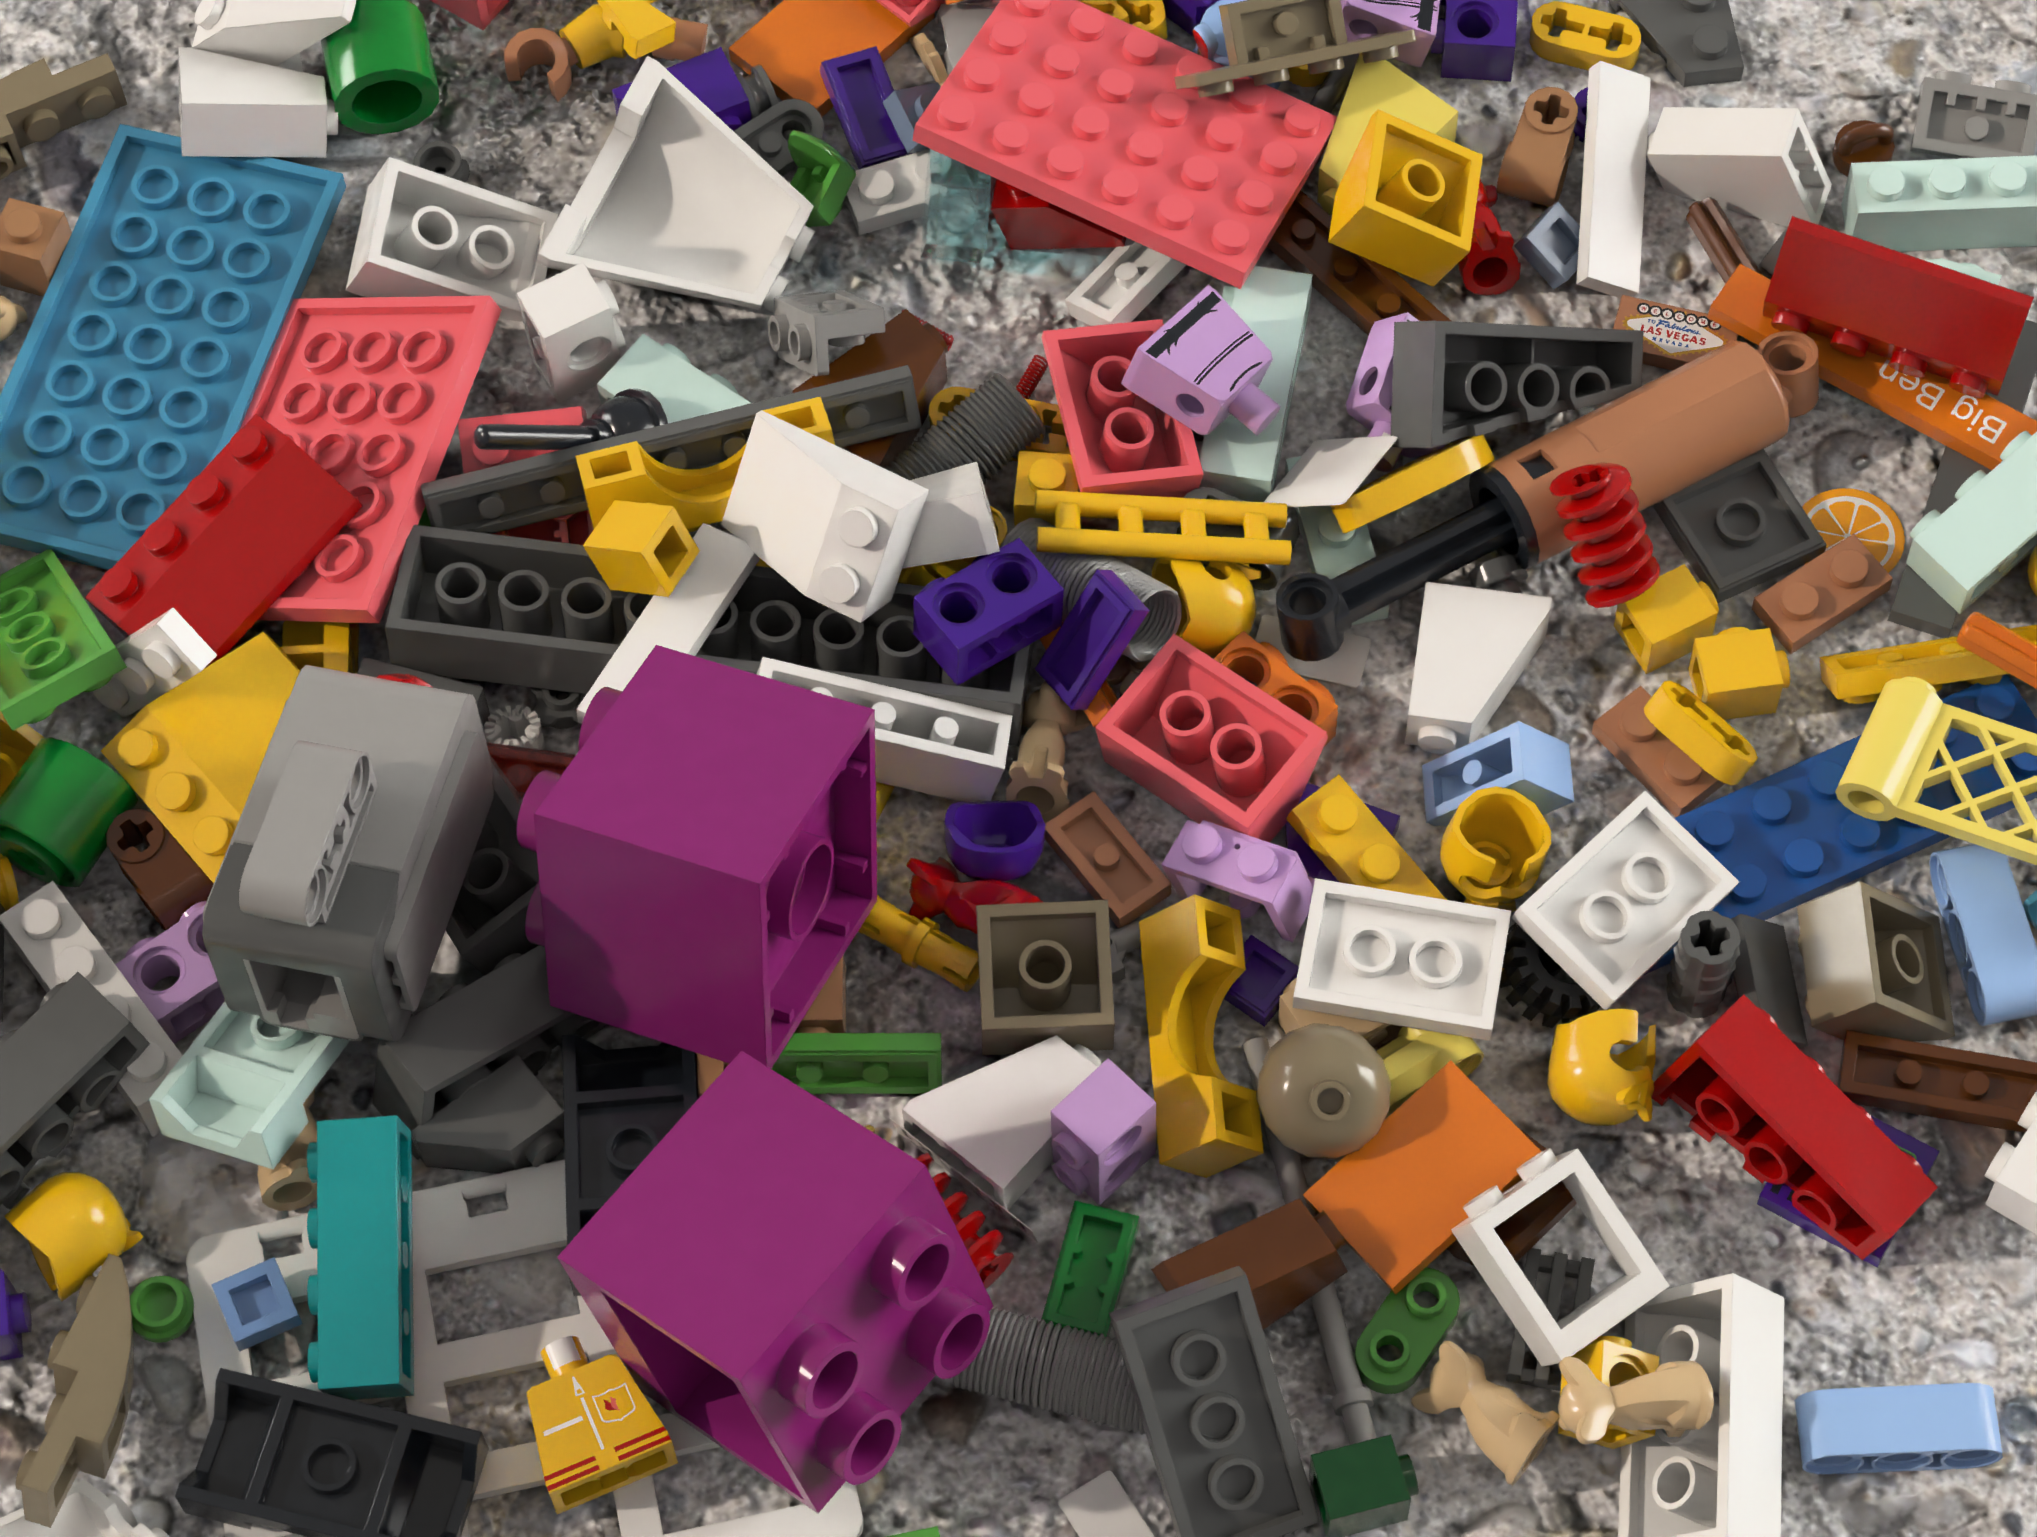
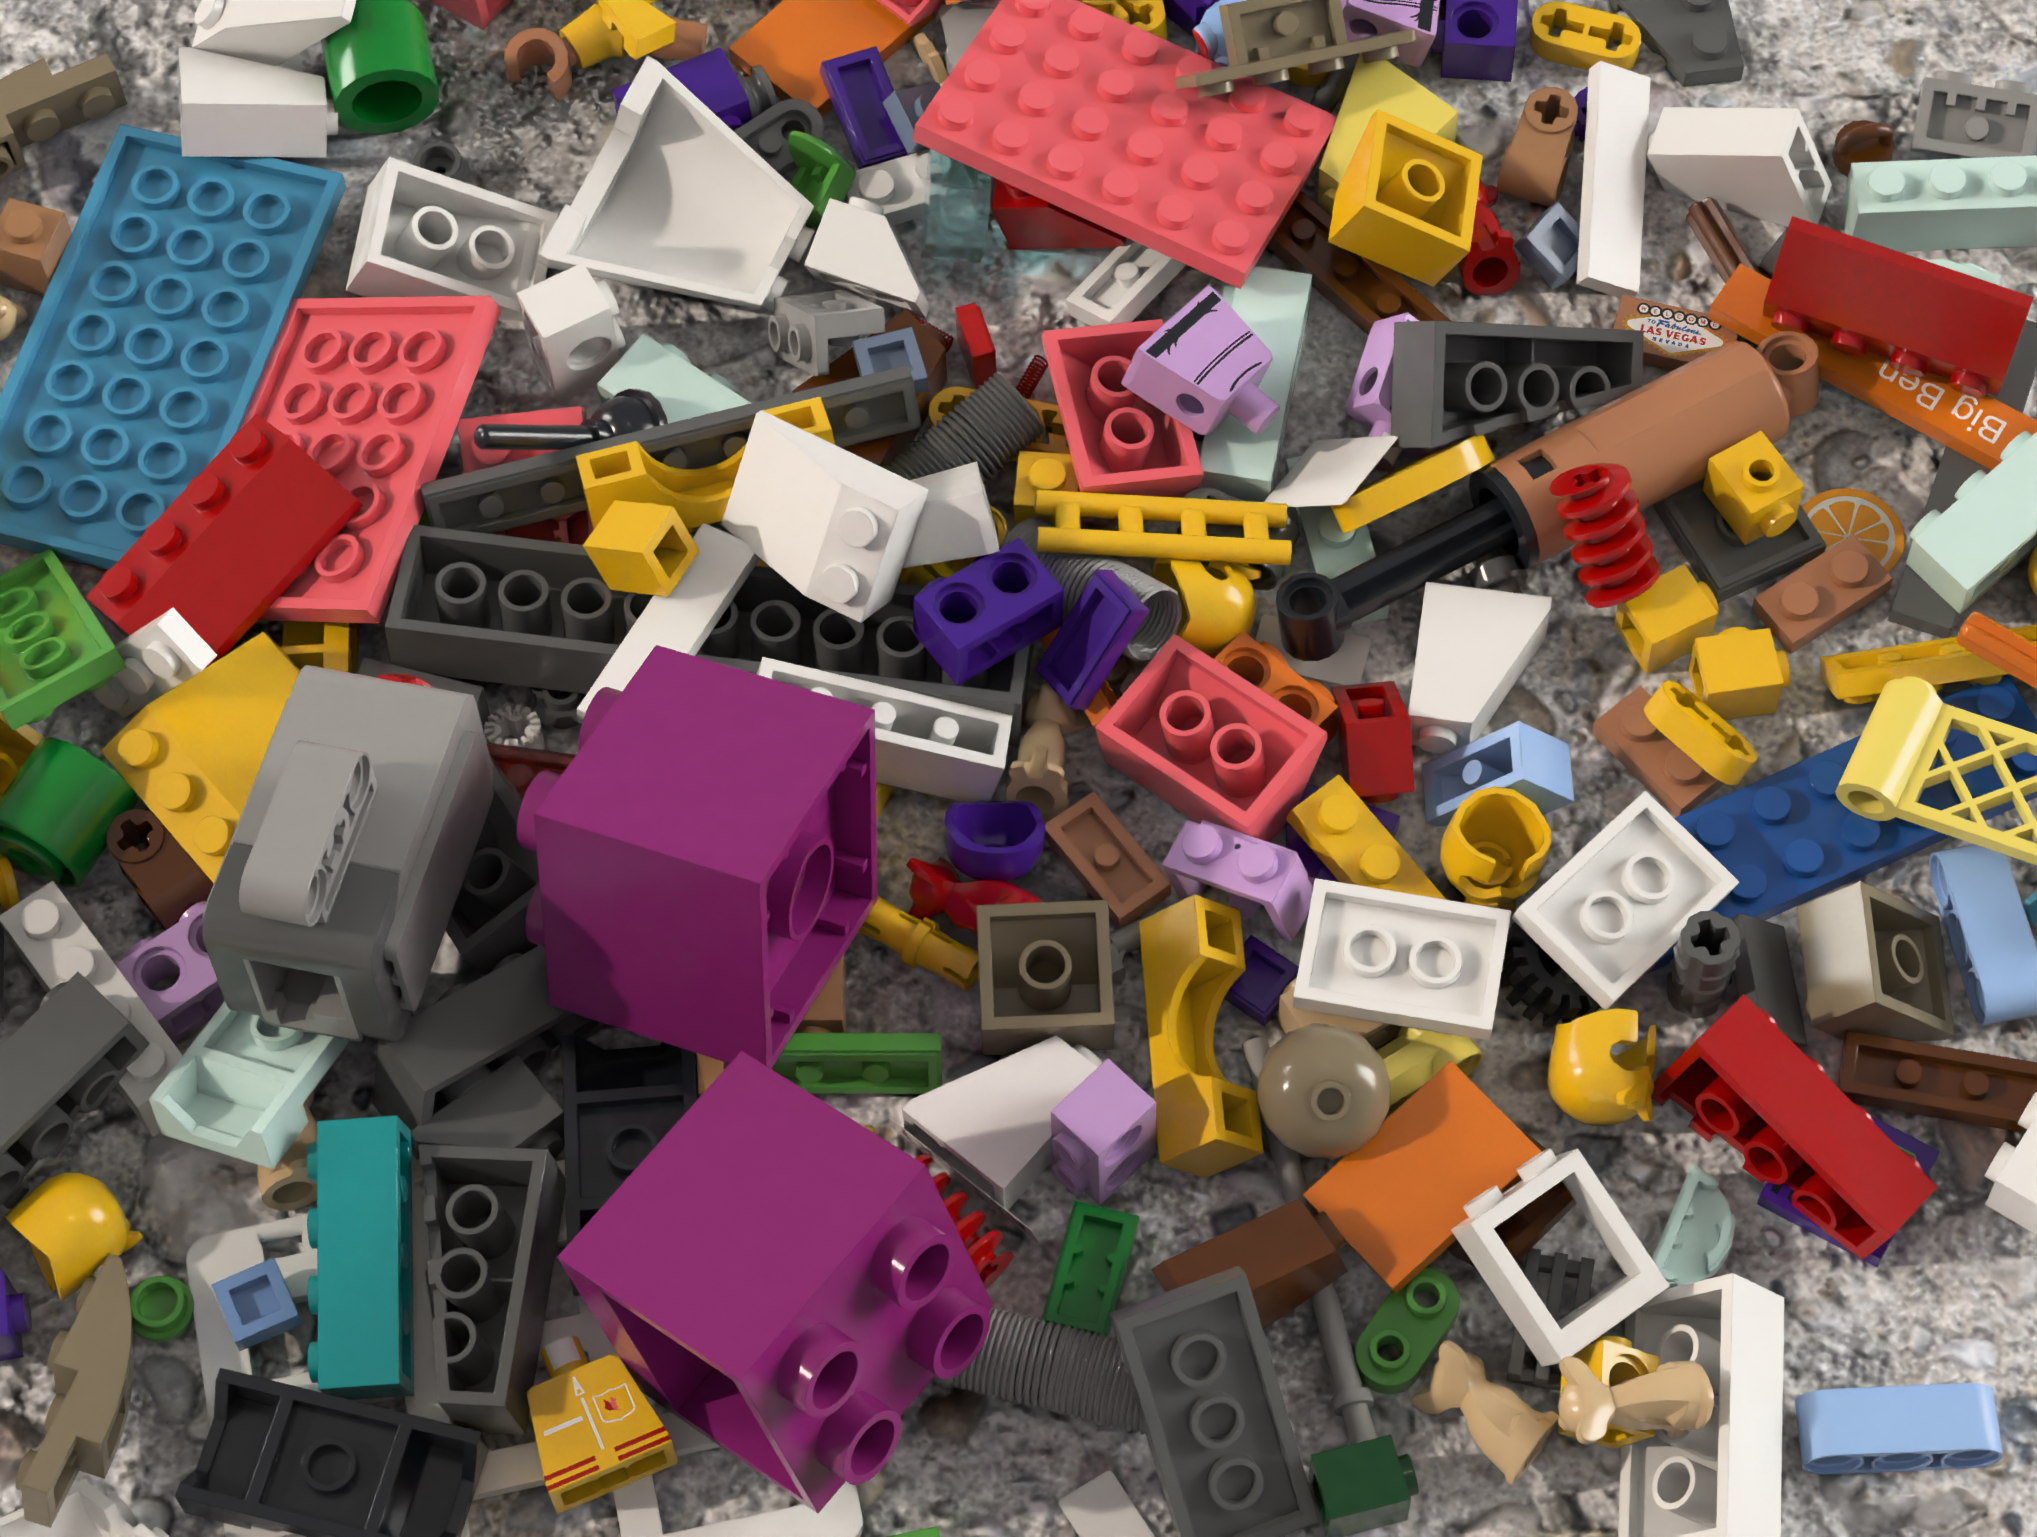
none -> dark grey wedge [418,1144,566,1435]
none -> white slope [804,197,930,317]
none -> sand blue plate [852,327,929,394]
none -> red tile [955,302,997,389]
none -> red slope [1331,681,1415,803]
none -> light aqua plate [1652,1164,1736,1289]
none -> yellow brick [1703,431,1804,545]

